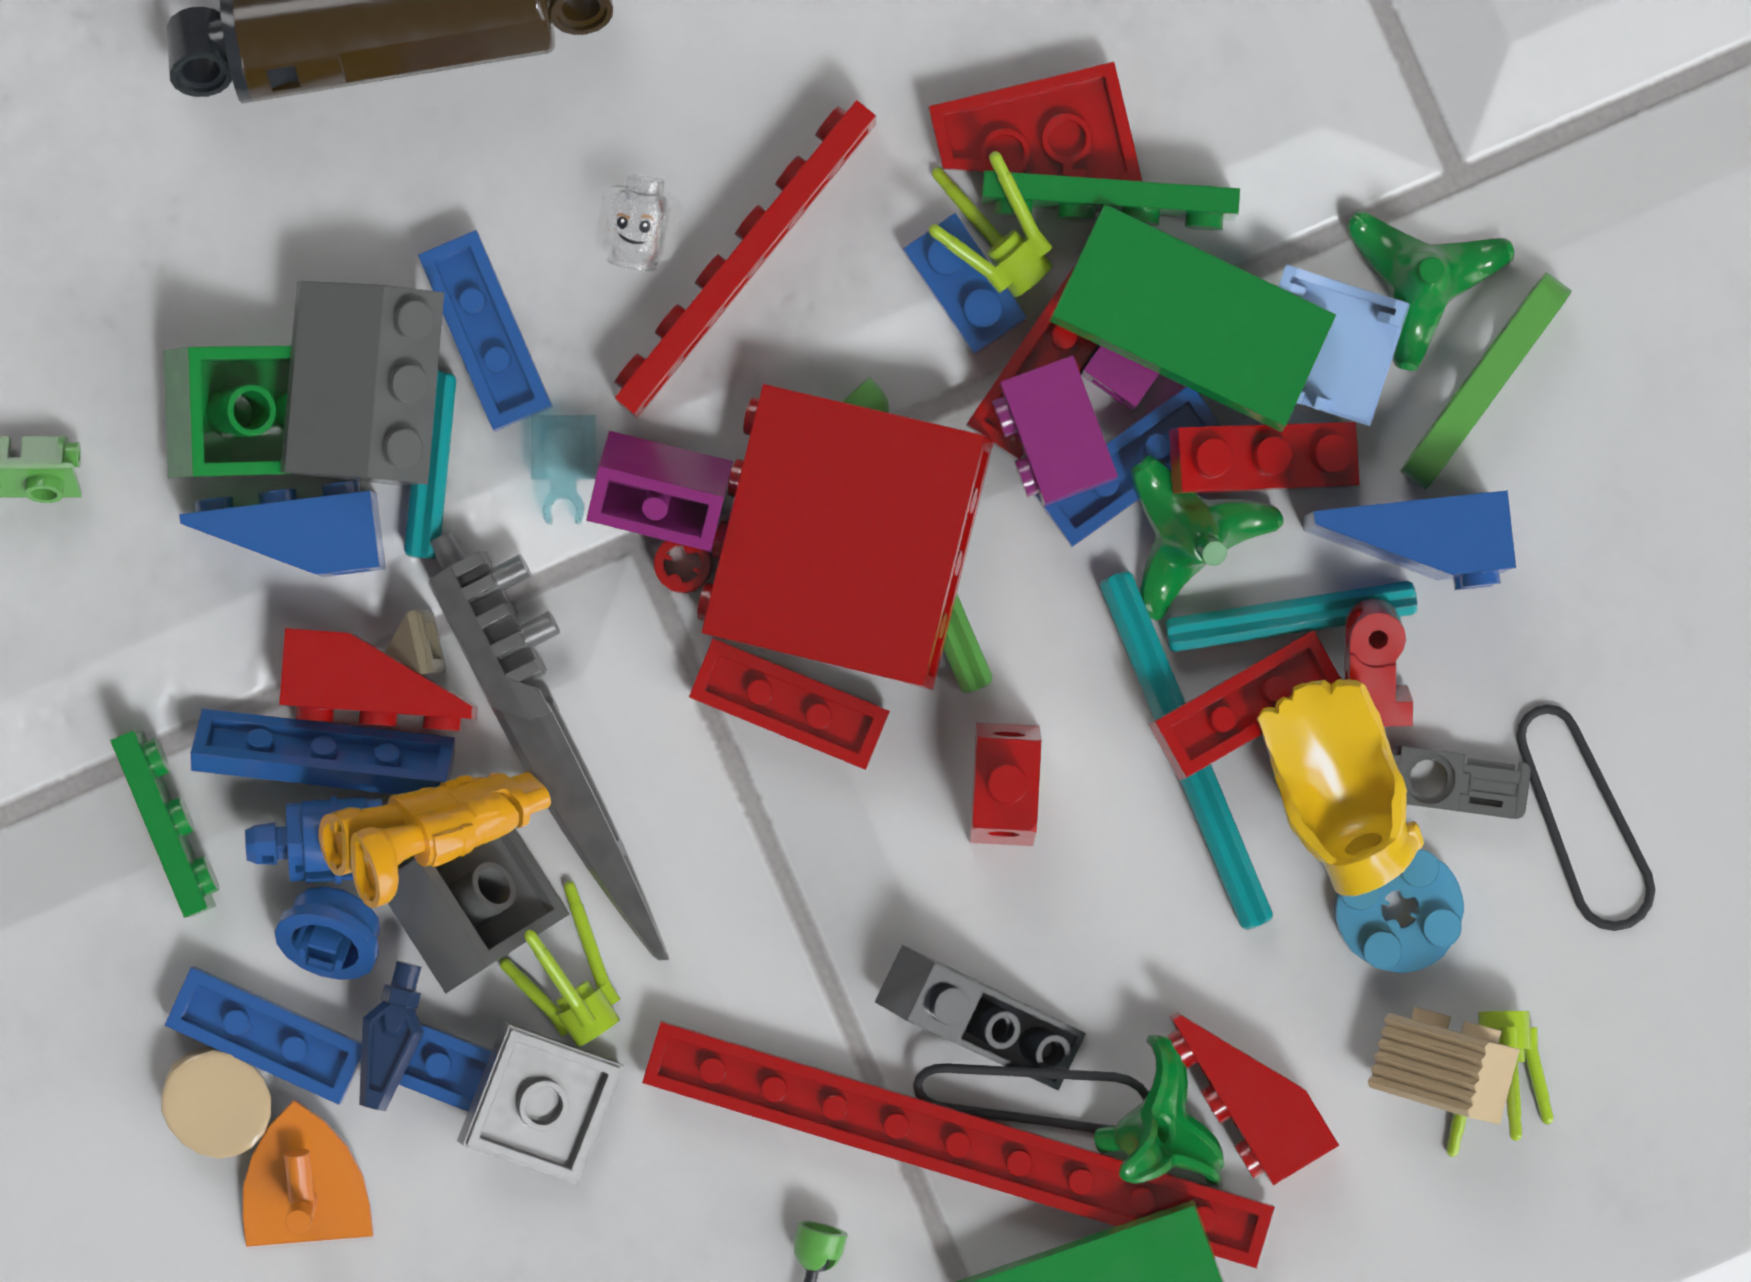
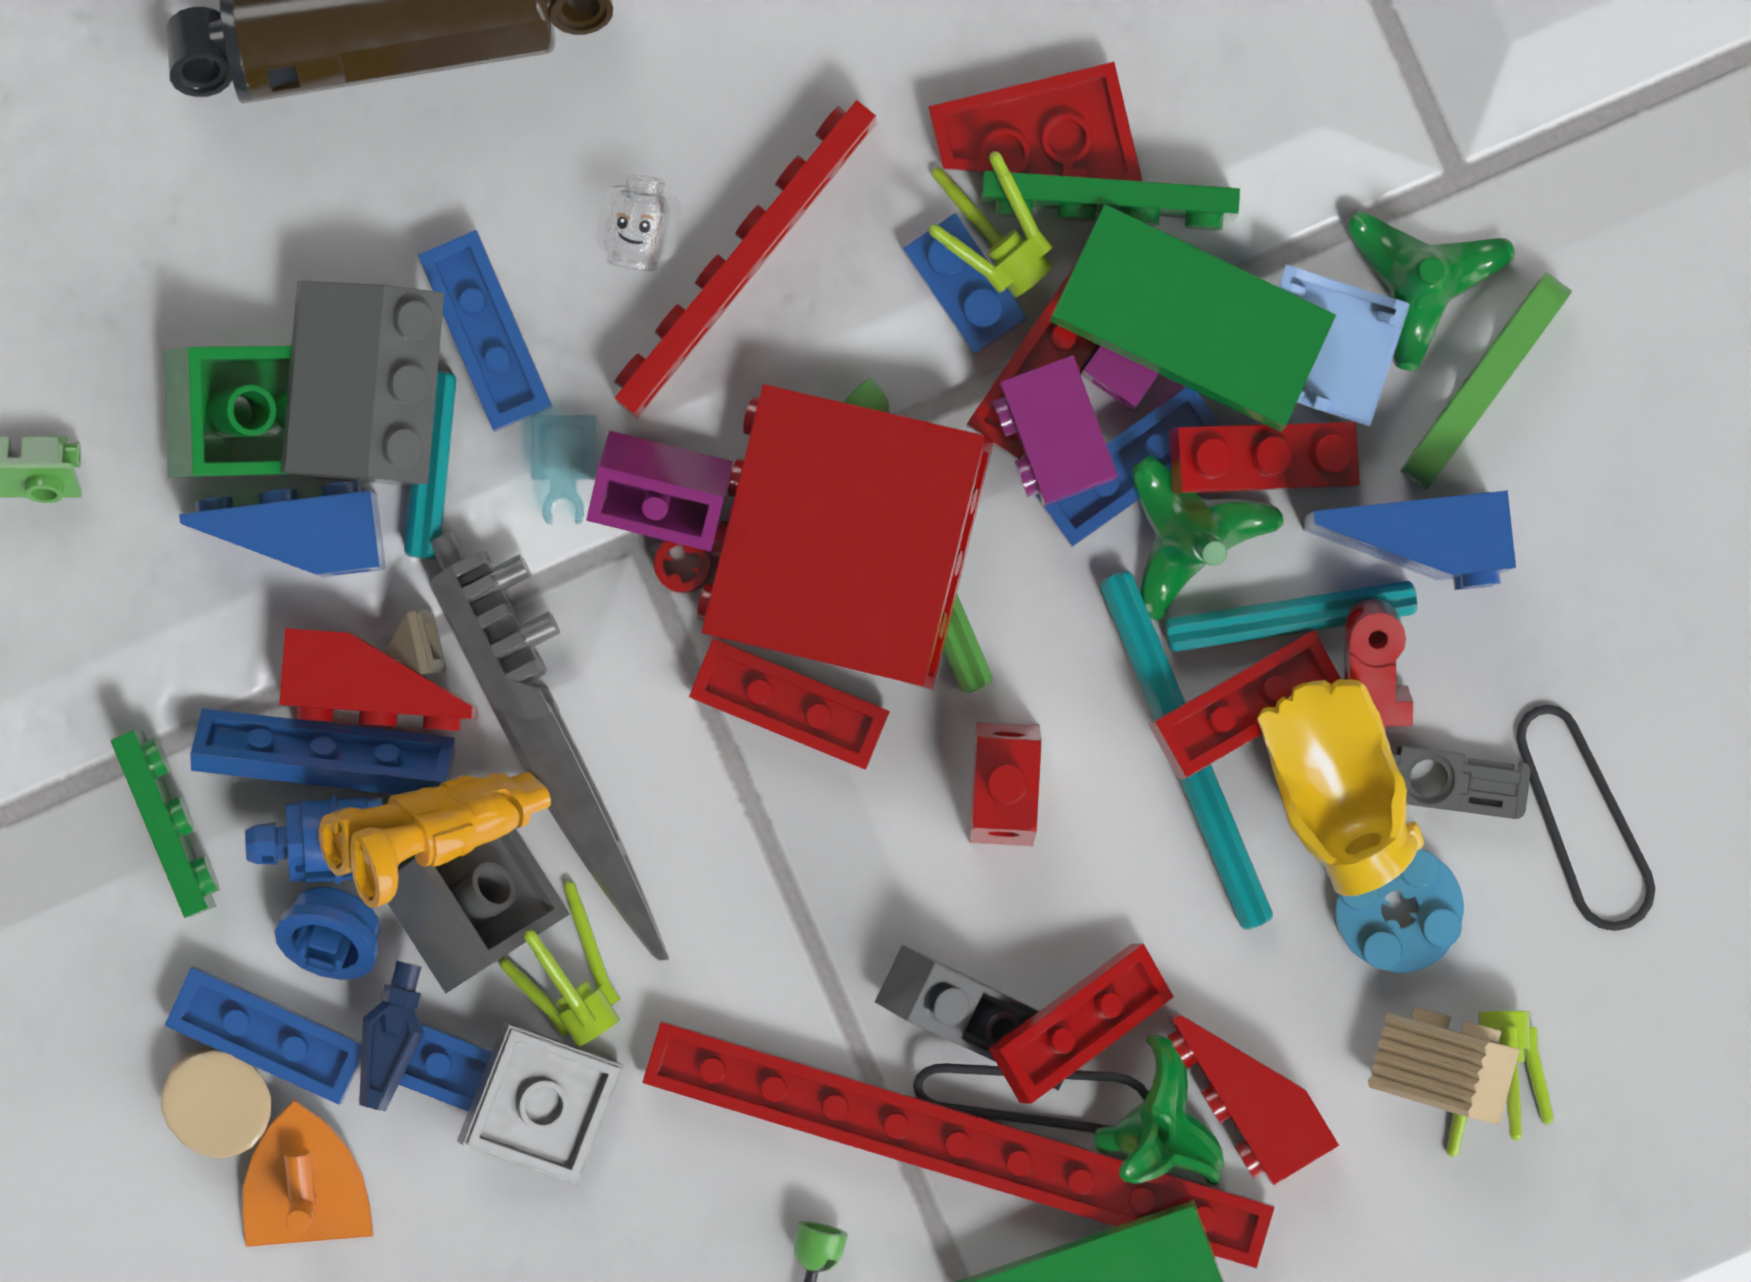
none -> red plate [989,943,1174,1104]

